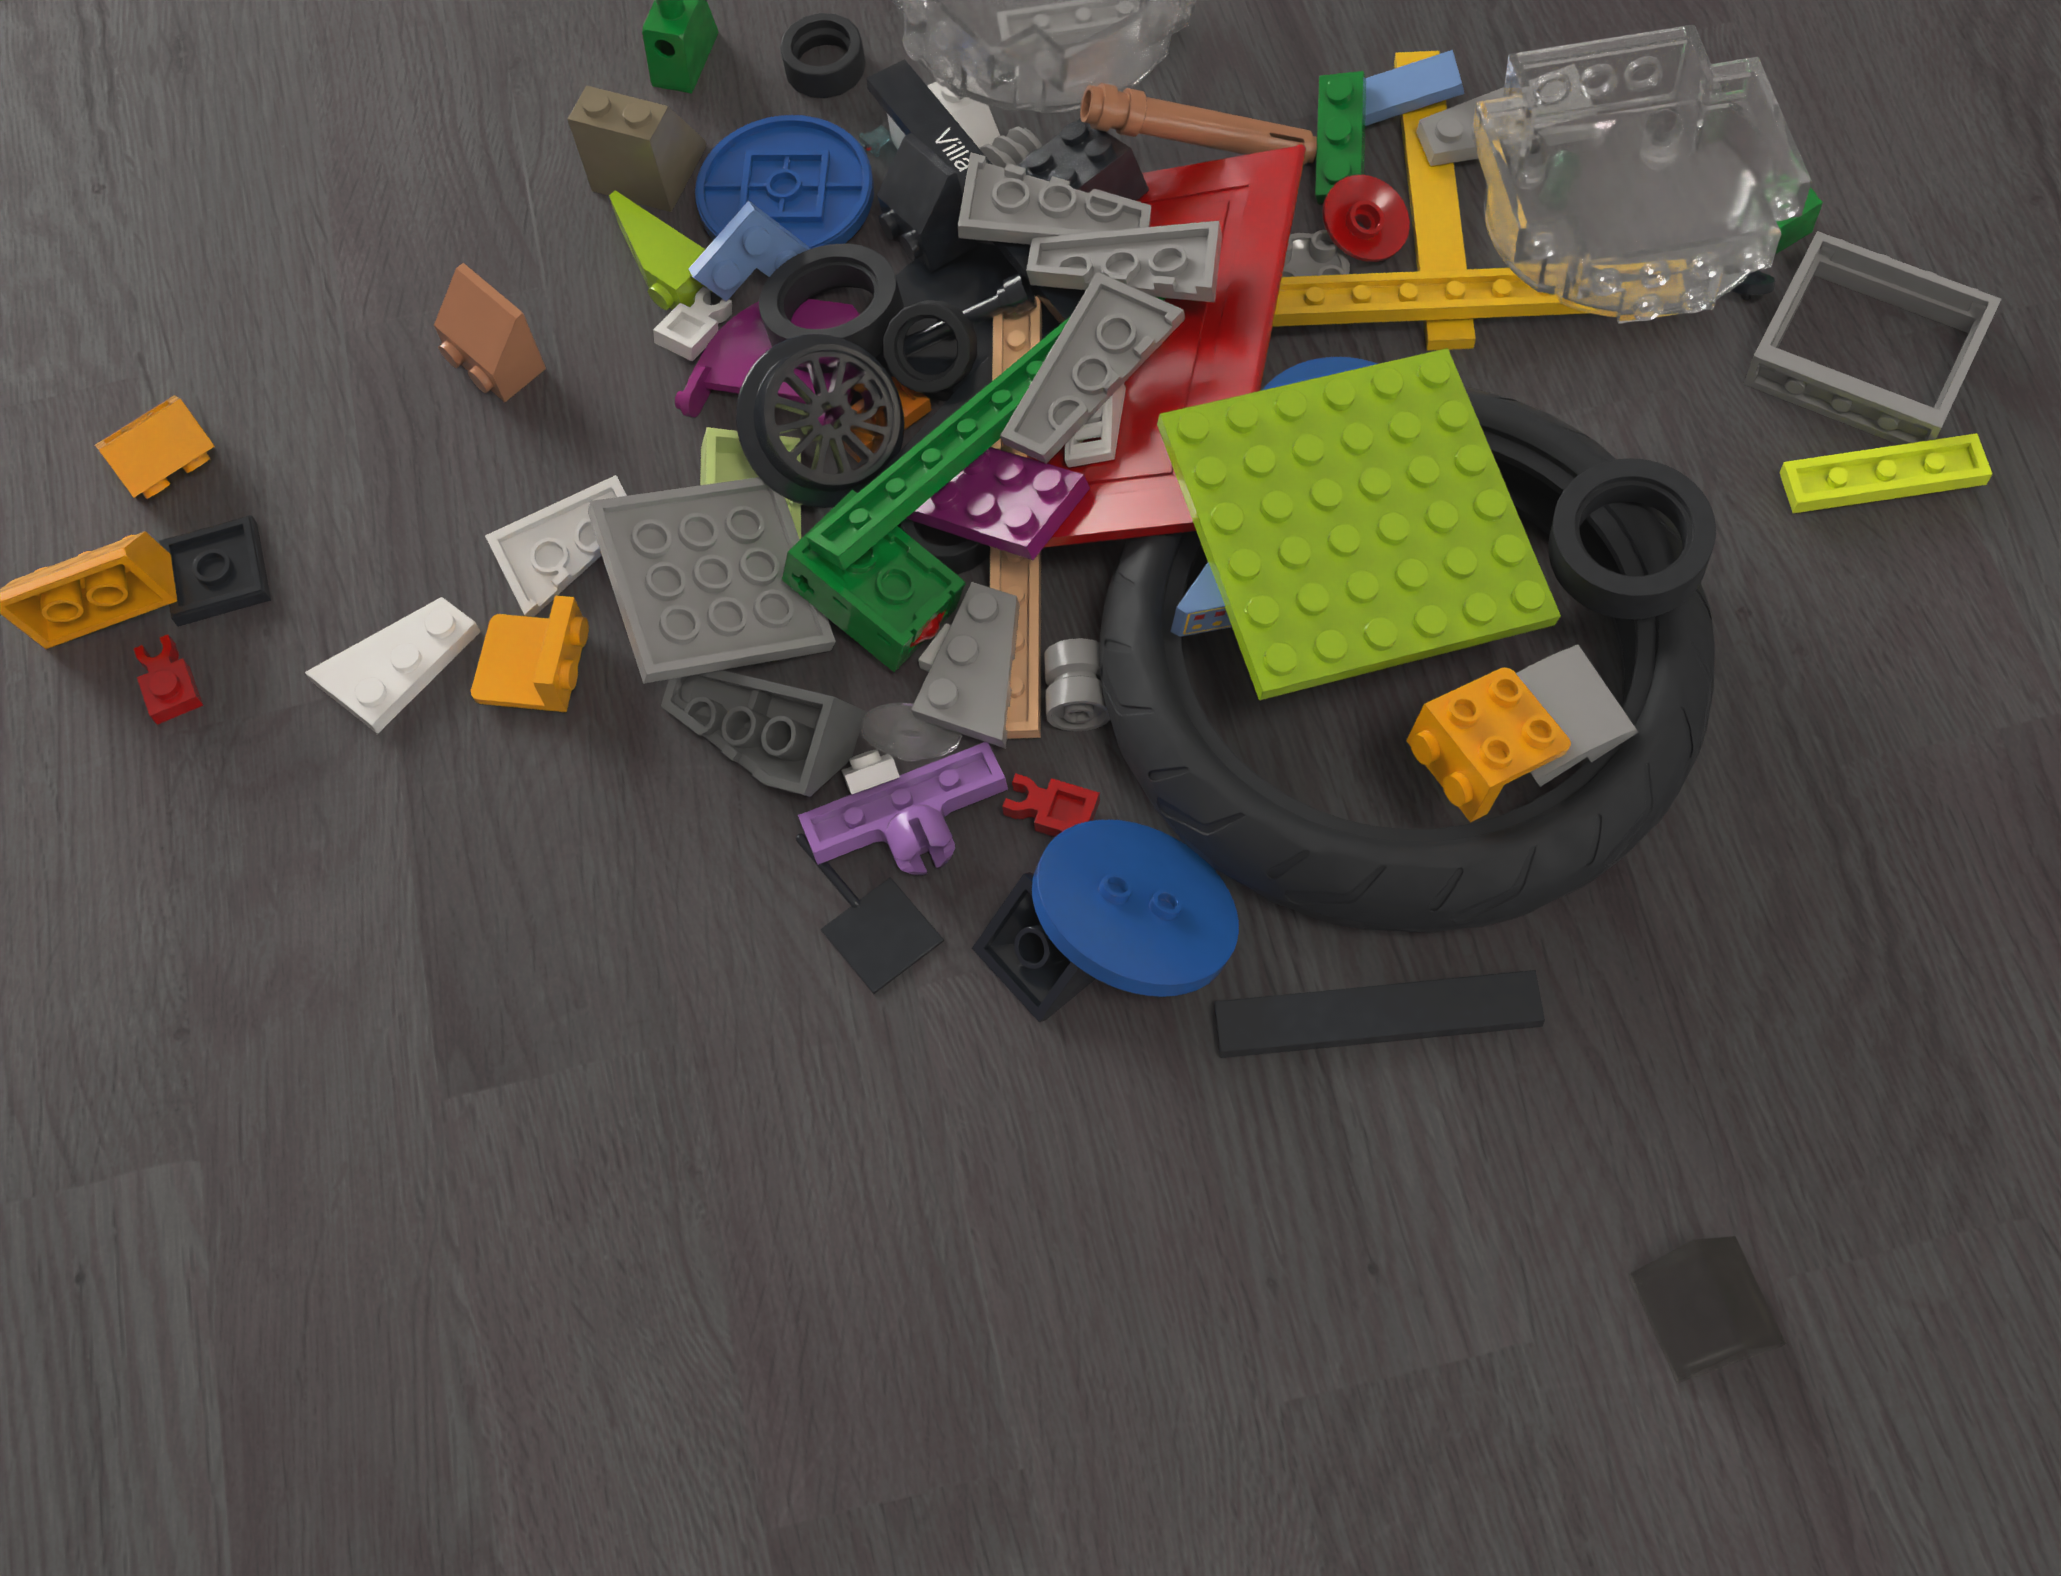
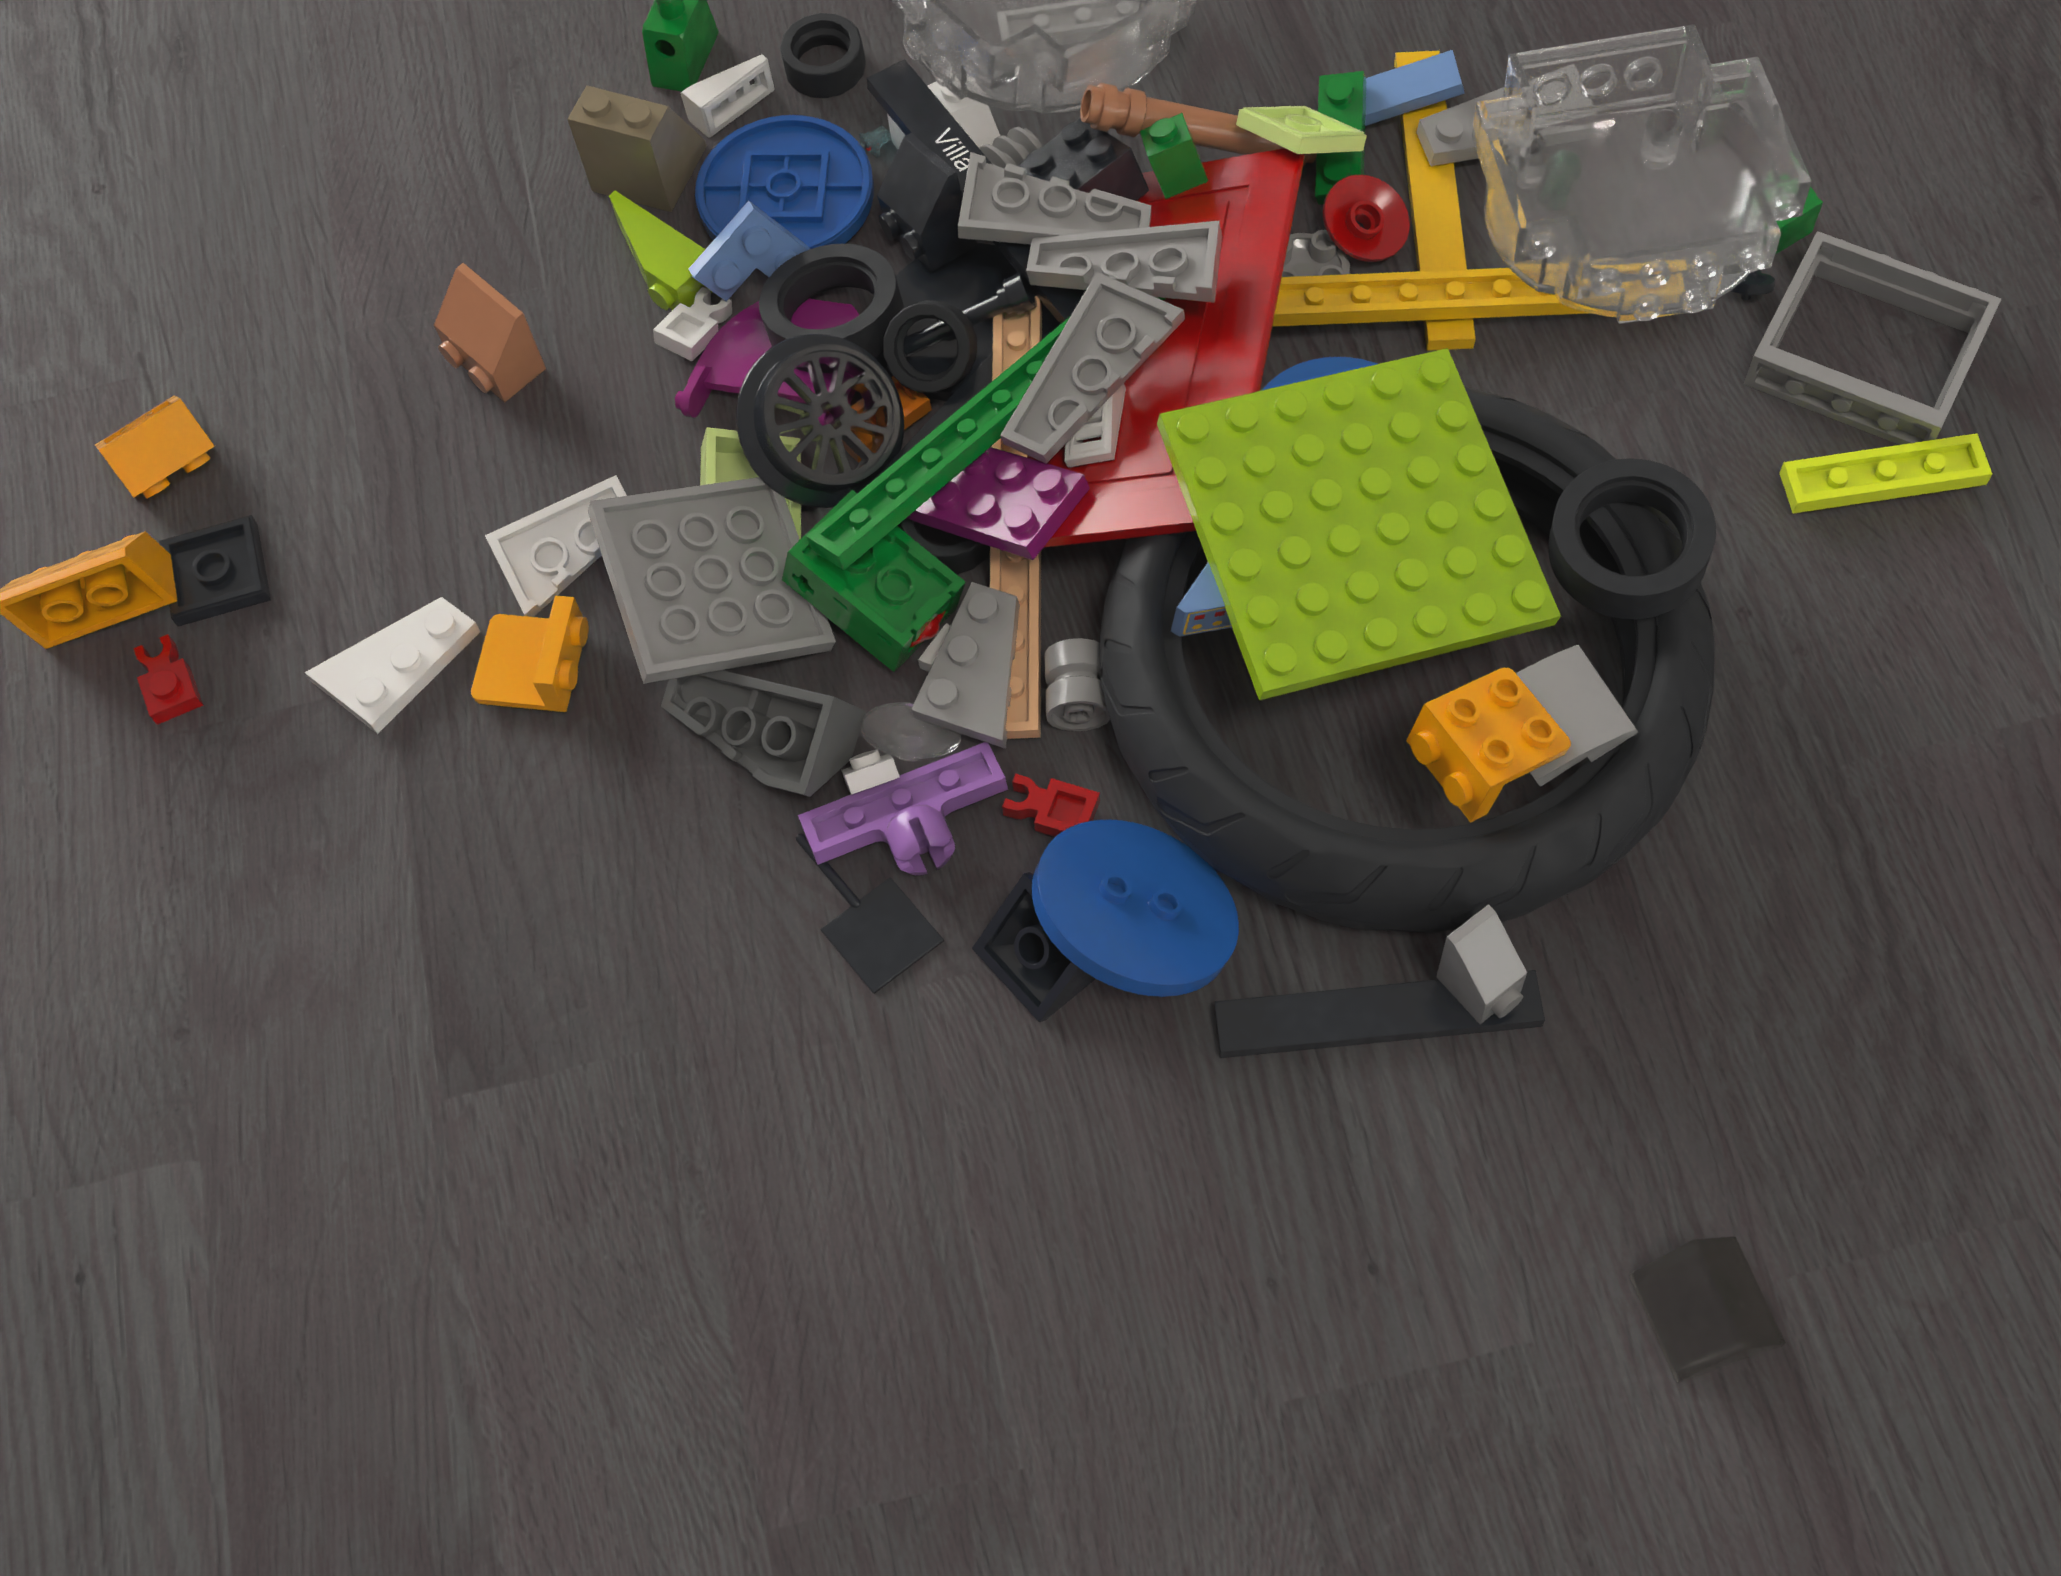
none -> white slope [681,54,775,138]
none -> green brick [1140,113,1208,199]
none -> yellowish green tile [1236,106,1367,154]
none -> light grey slope [1436,904,1527,1024]

